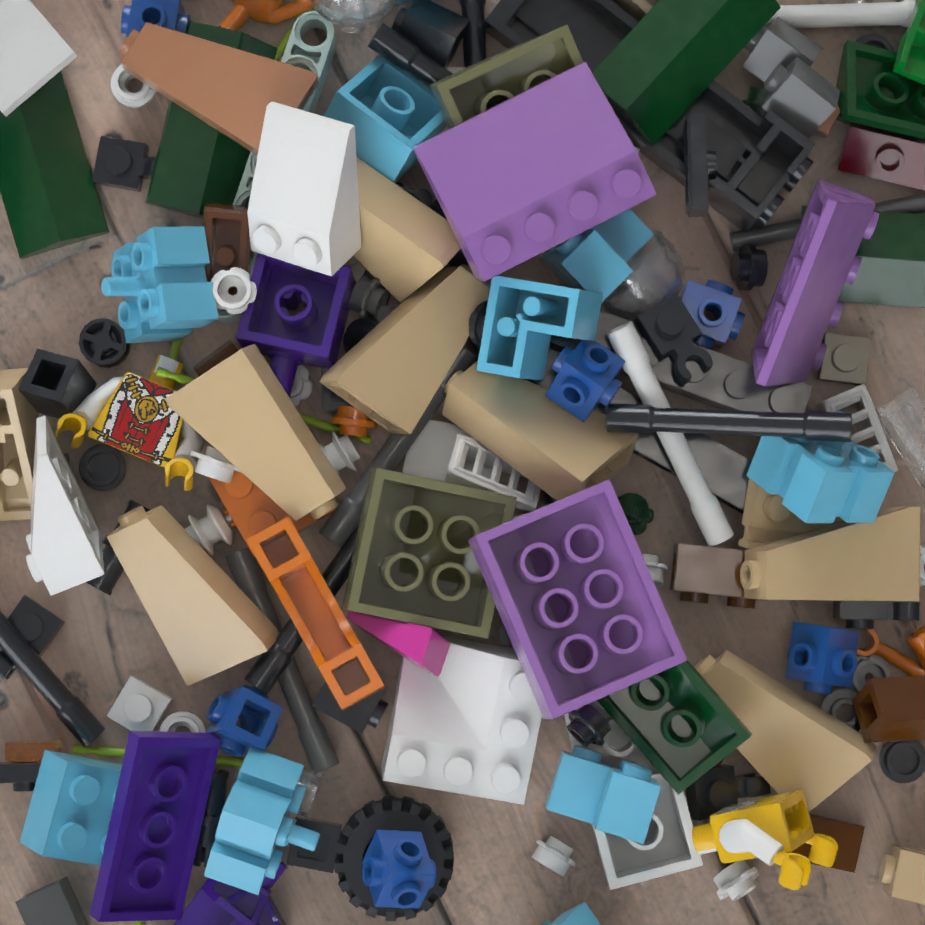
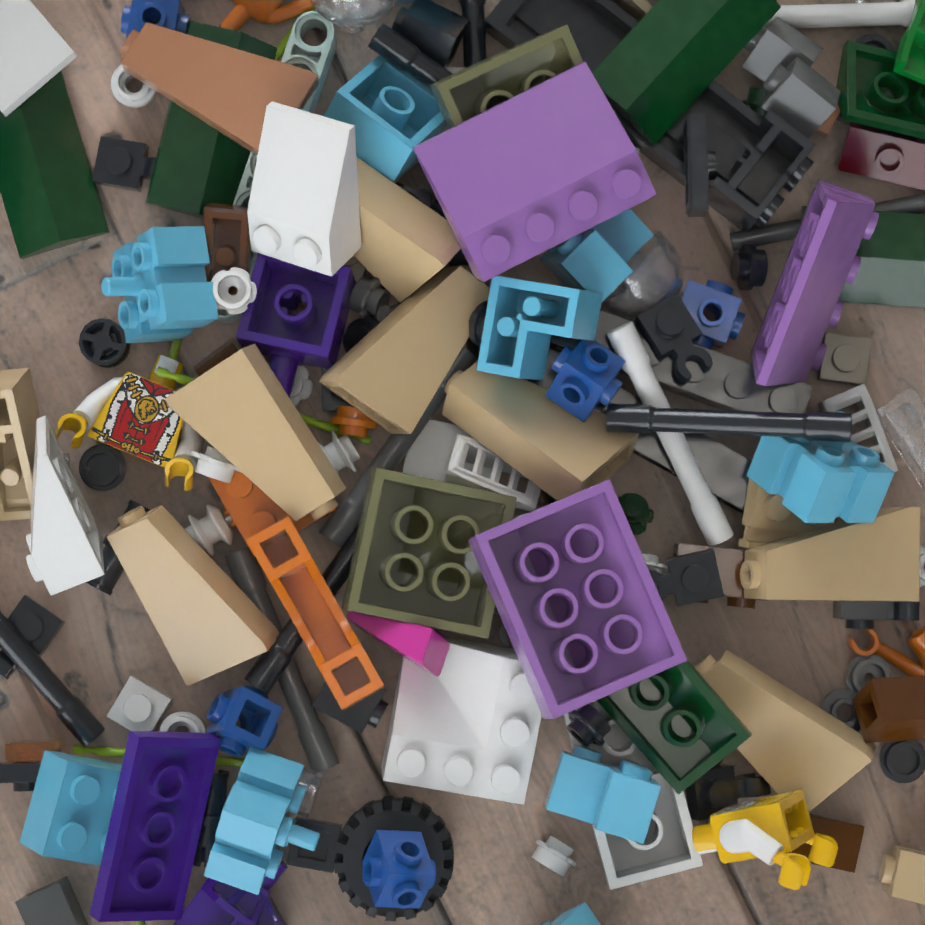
black brick [19,348,97,419] -> none
white plate [713,860,759,901] -> none
blue brick [786,622,860,694] -> none
none -> black plate [648,548,724,607]

